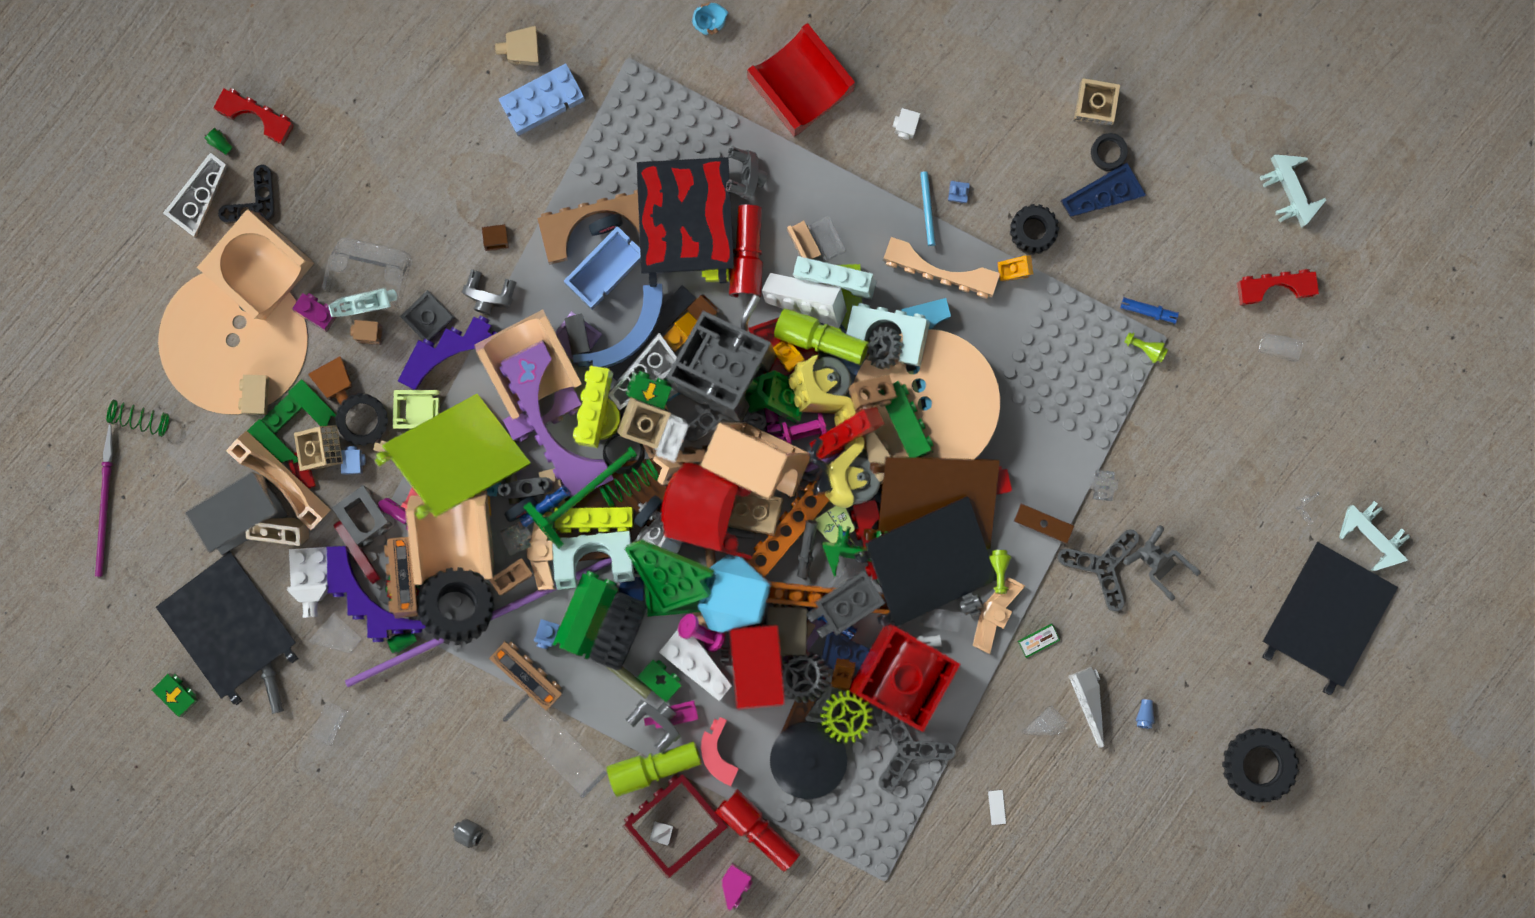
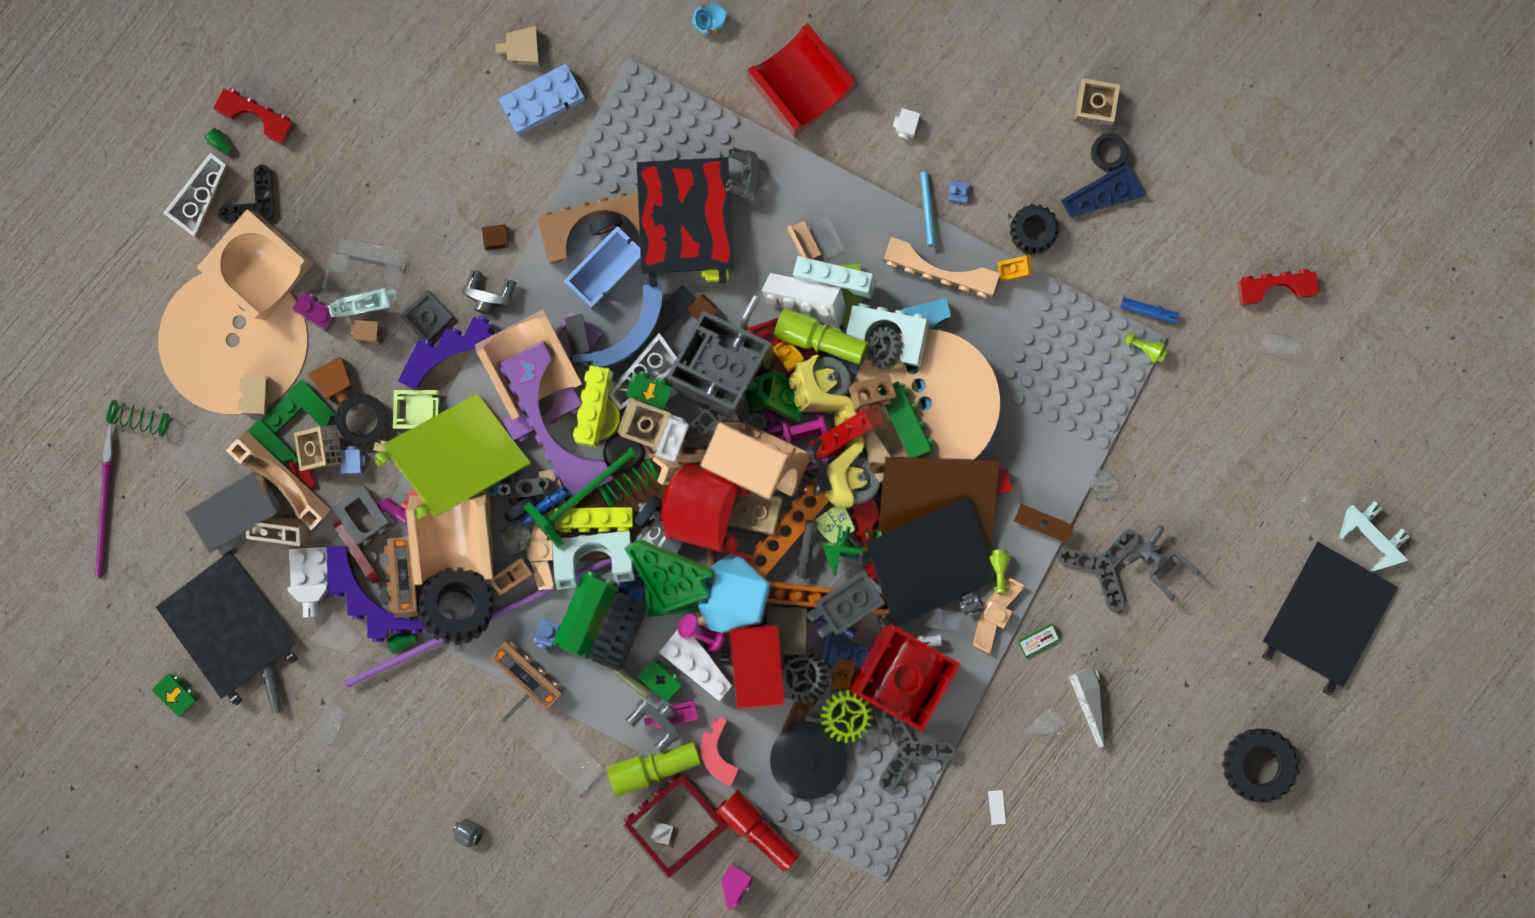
light orange slope [662,312,697,352] -> none
red piece [729,205,763,298] -> none
medium blue cone [1136,699,1155,729] -> none
light aqua hose [1260,155,1326,227] -> none

